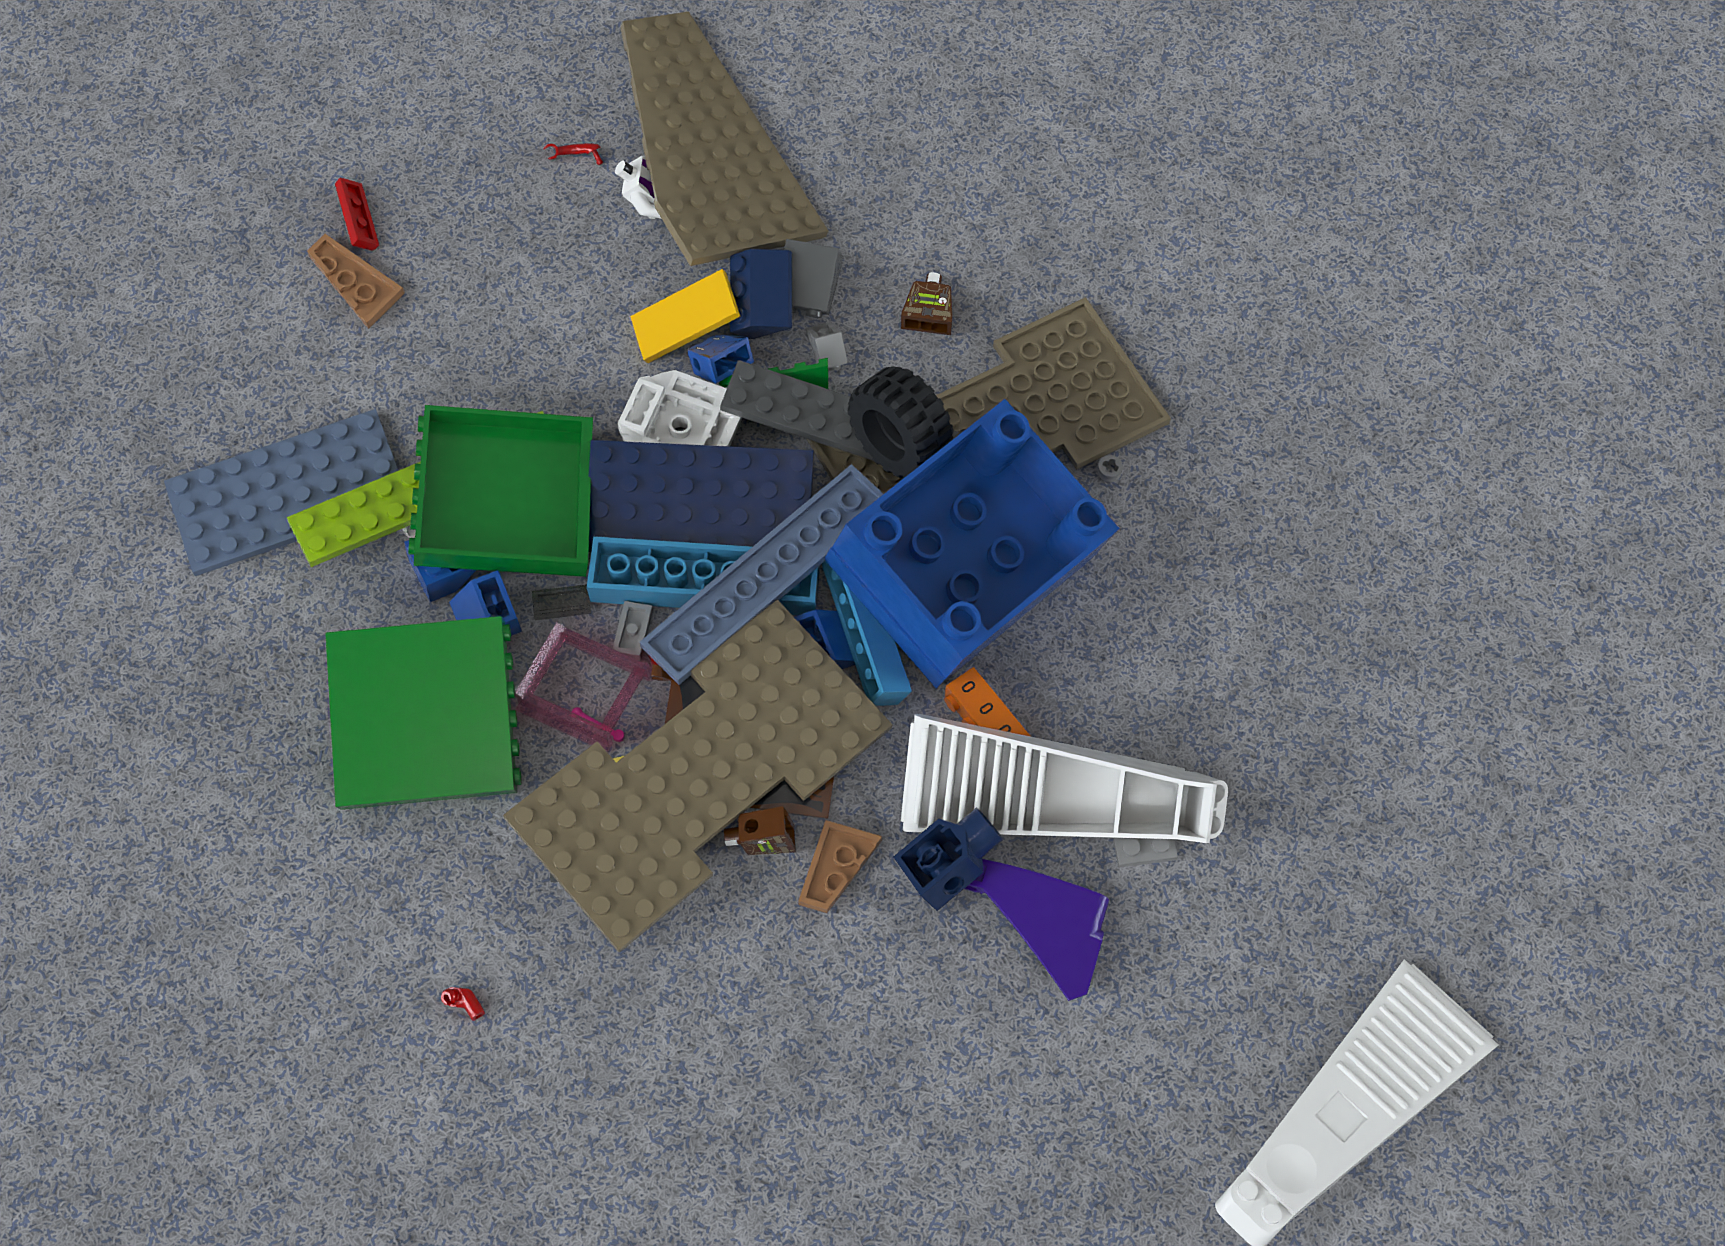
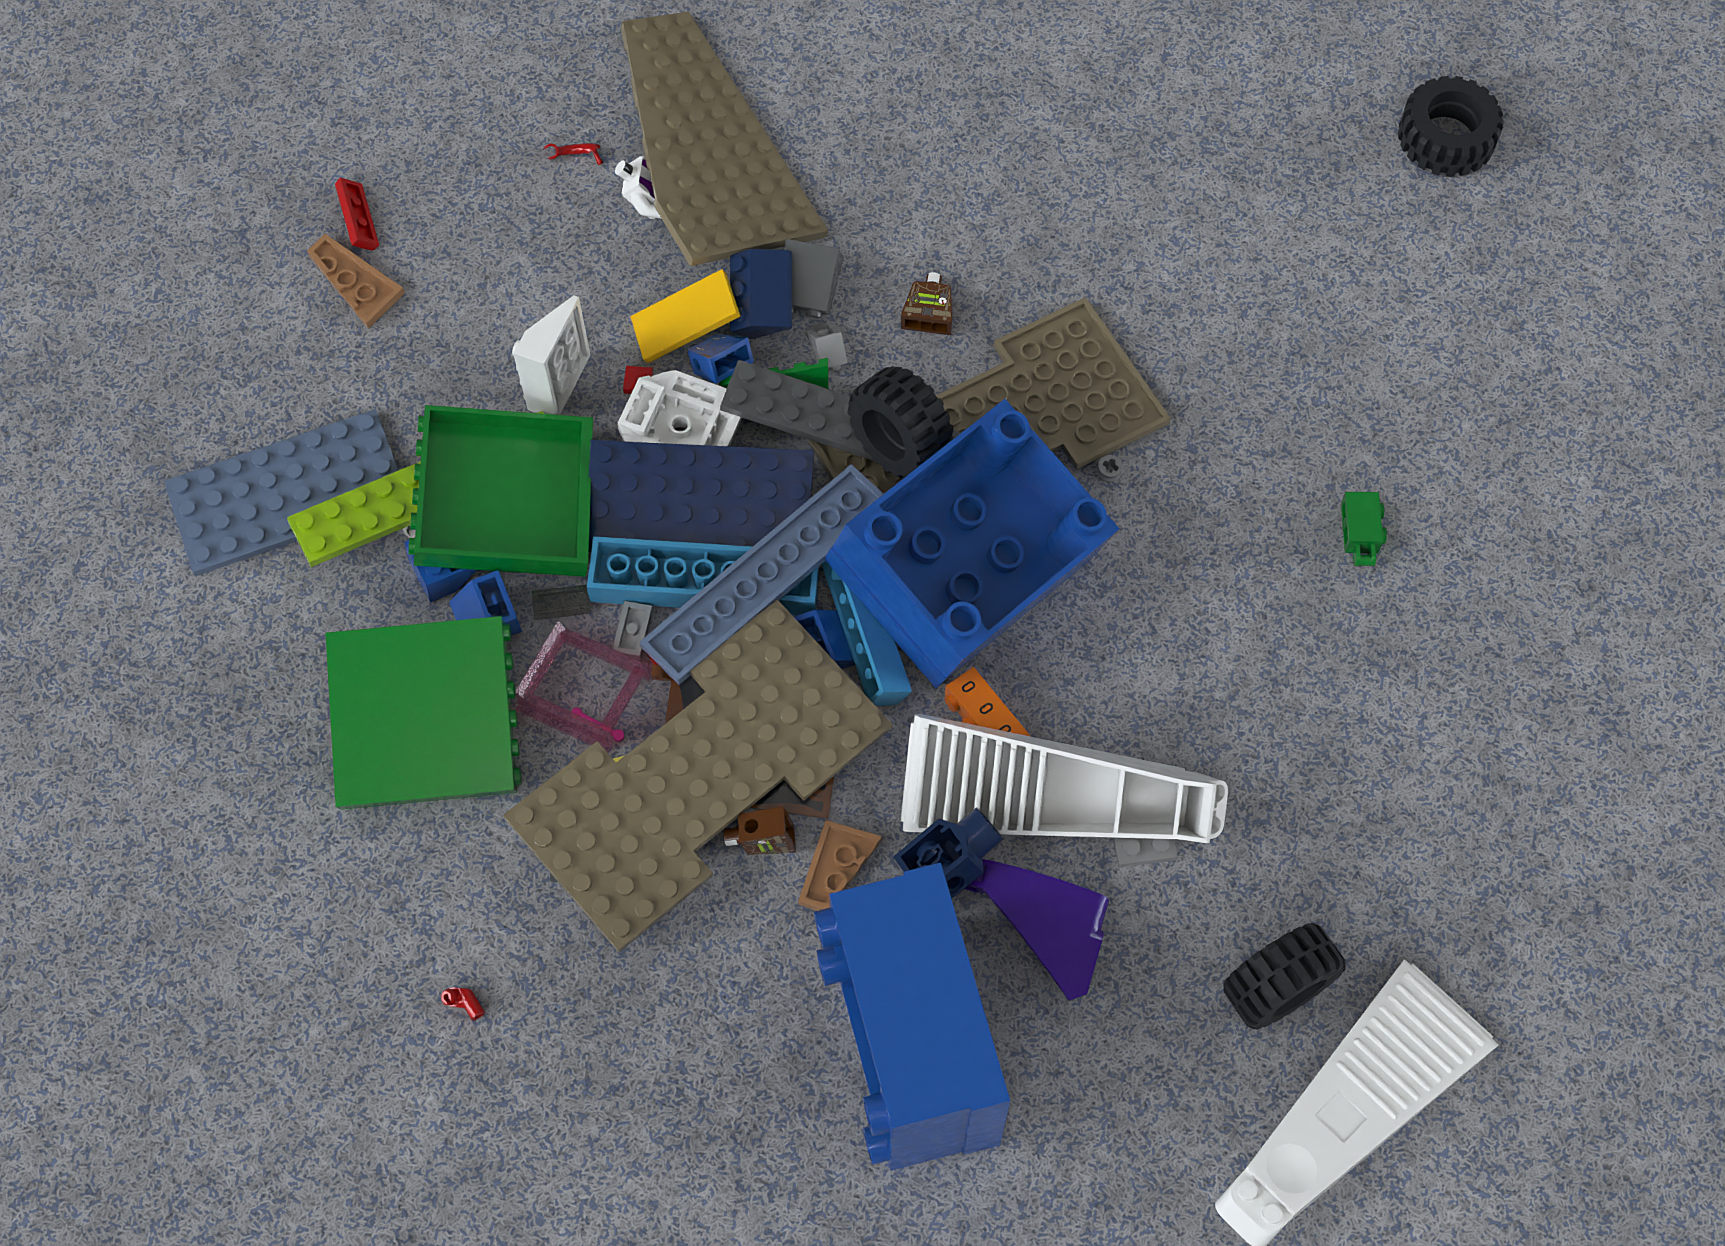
none -> white slope [512,295,590,415]
none -> red tile [623,366,654,394]
none -> blue piece [814,863,1010,1171]
none -> black tyre [1223,923,1346,1030]
none -> green brick [1341,492,1387,567]
none -> black tyre [1398,76,1504,177]

